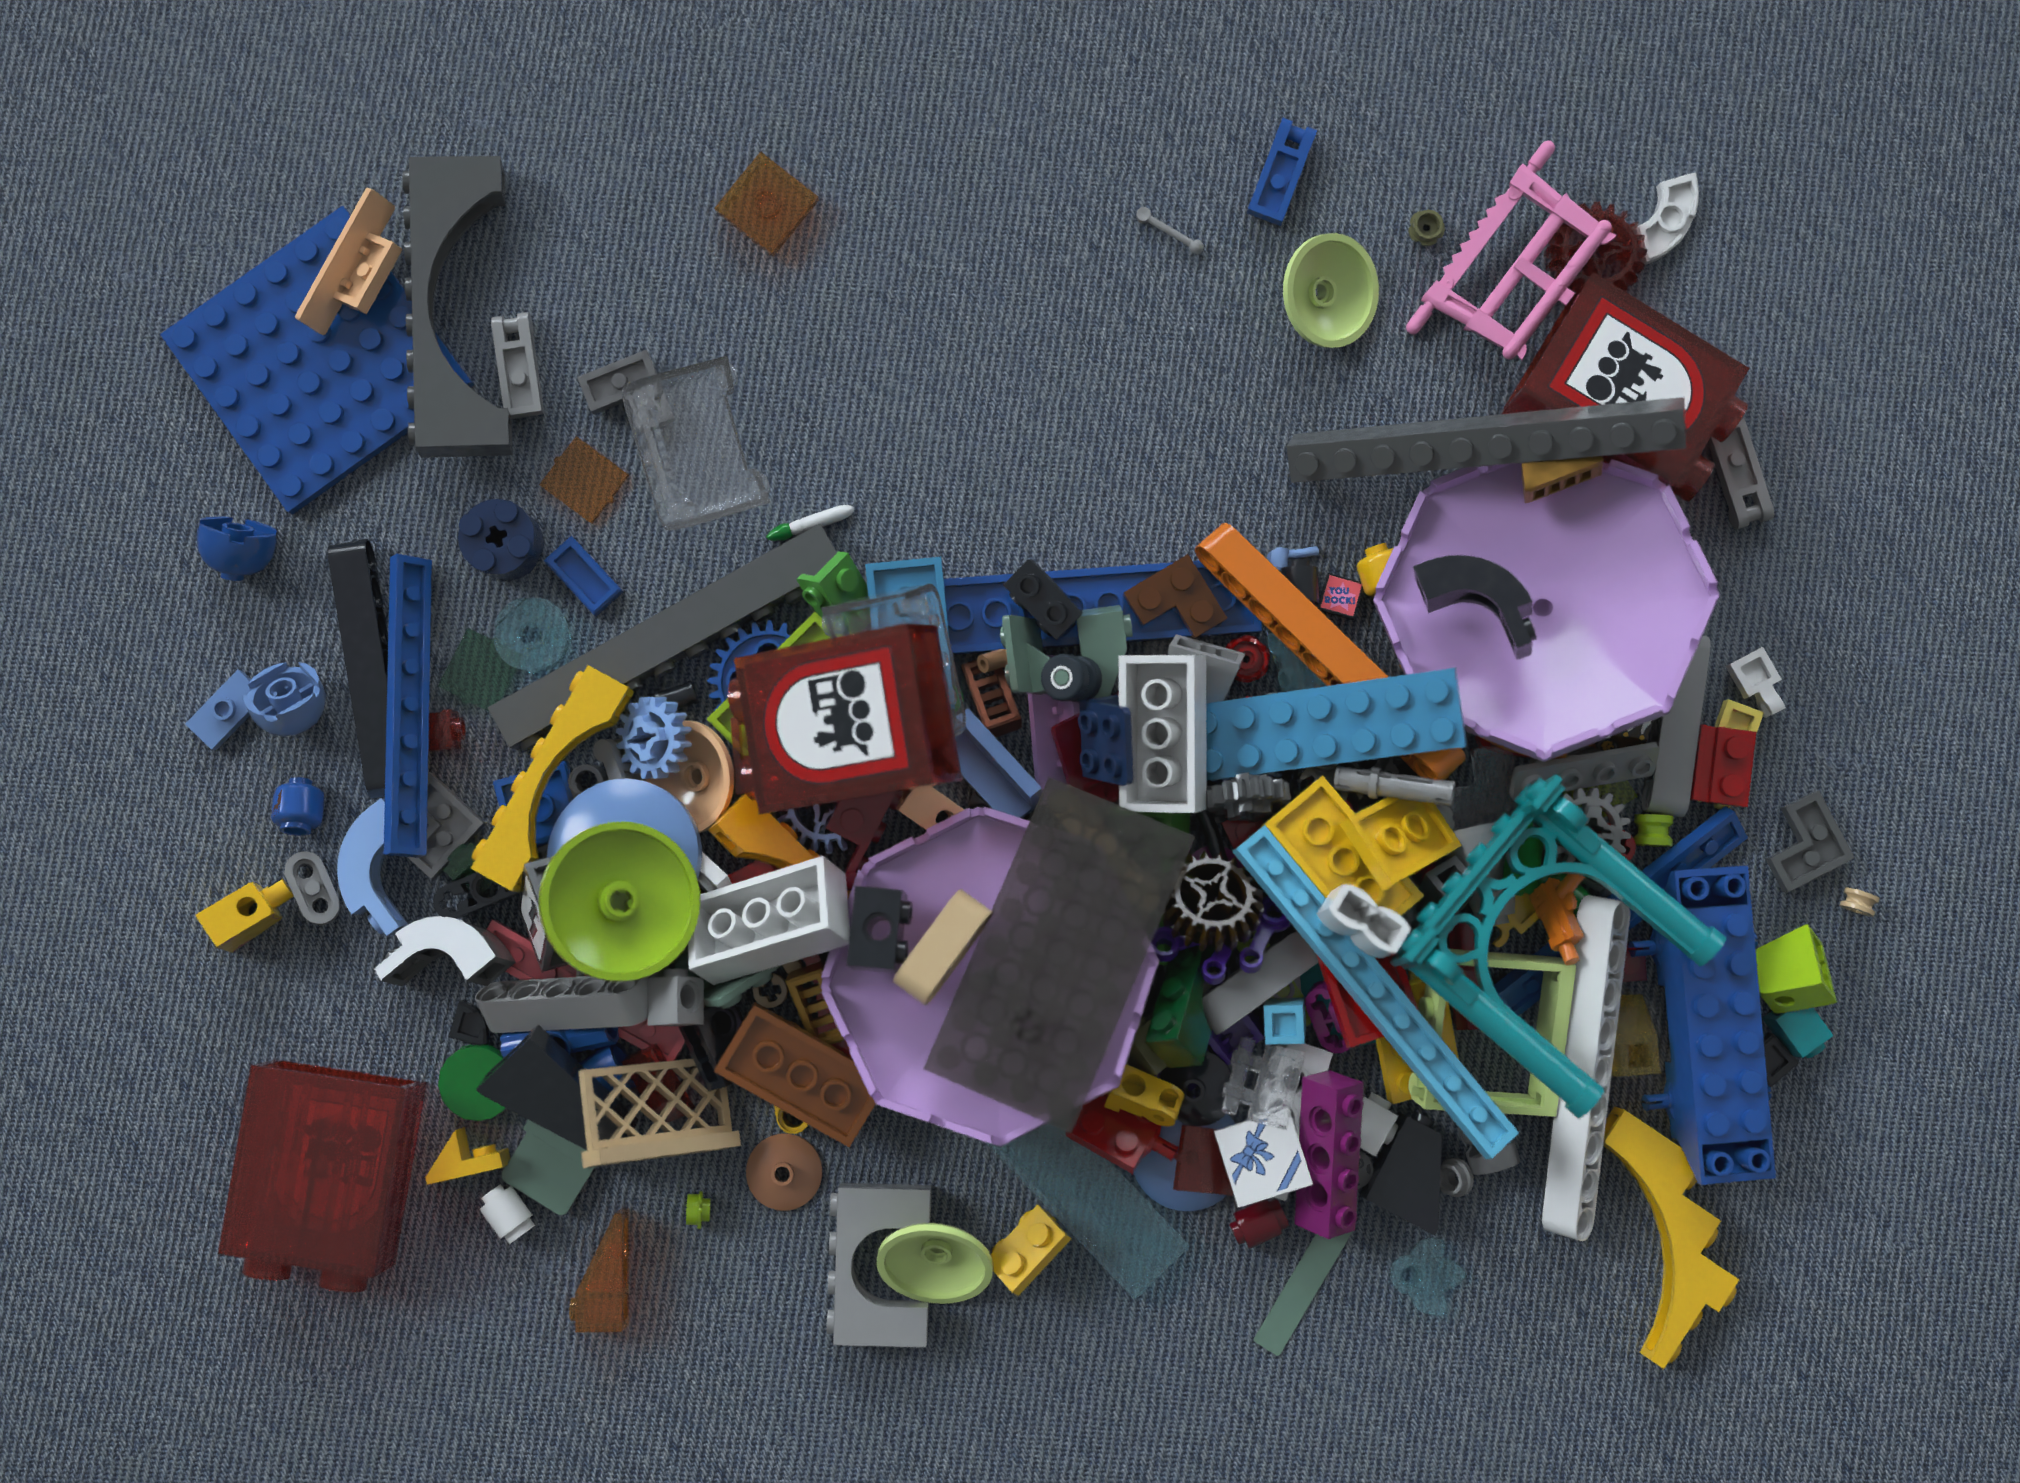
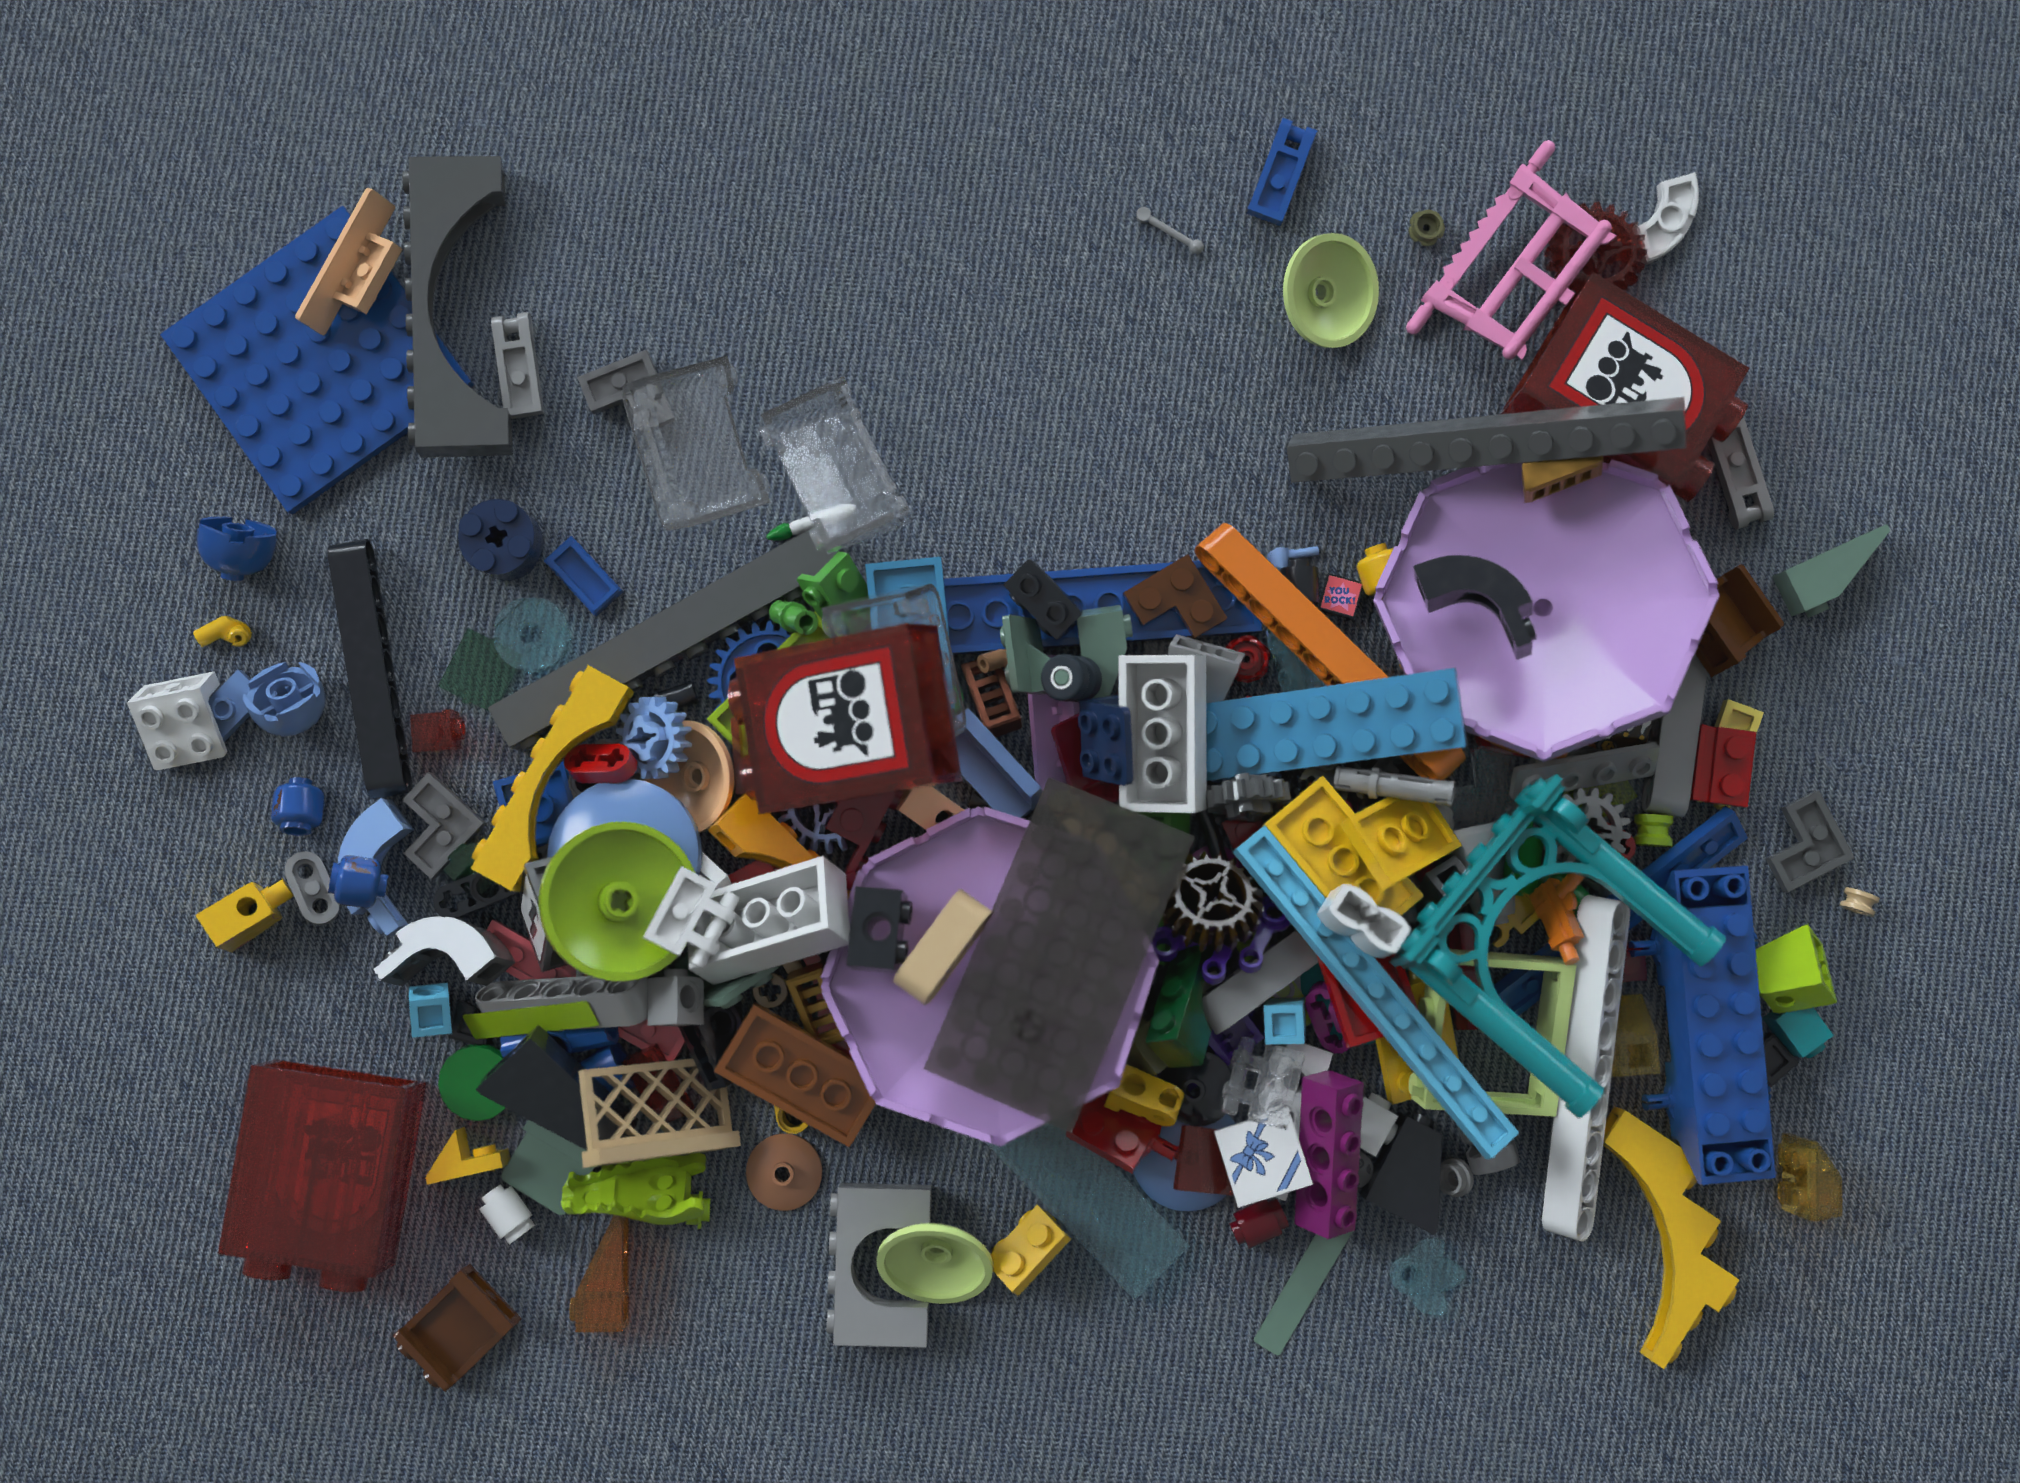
blue plate [384,554,432,858] -> none
clear orange piece [539,436,629,524] -> none
clear orange plate [714,151,819,257] -> none
white plate [1725,647,1786,718] -> none
none -> white bracket [127,671,227,770]
none -> yellow arm [193,616,252,647]
none -> blue head [328,855,389,909]
none -> reddish brown panel [393,1264,522,1392]
none -> medium azure brick [408,982,452,1038]
none -> lime sticker [463,1001,599,1039]
none -> lime animal [561,1153,706,1225]
none -> red beam [564,744,638,783]
none -> white plate [643,866,740,969]
none -> clear windscreen [758,376,911,555]
none -> bright green pin [769,600,818,635]
none -> reddish brown panel [1695,564,1784,678]
none -> sand green slope [1772,524,1890,618]
none -> clear yellow slope [1777,1133,1842,1221]

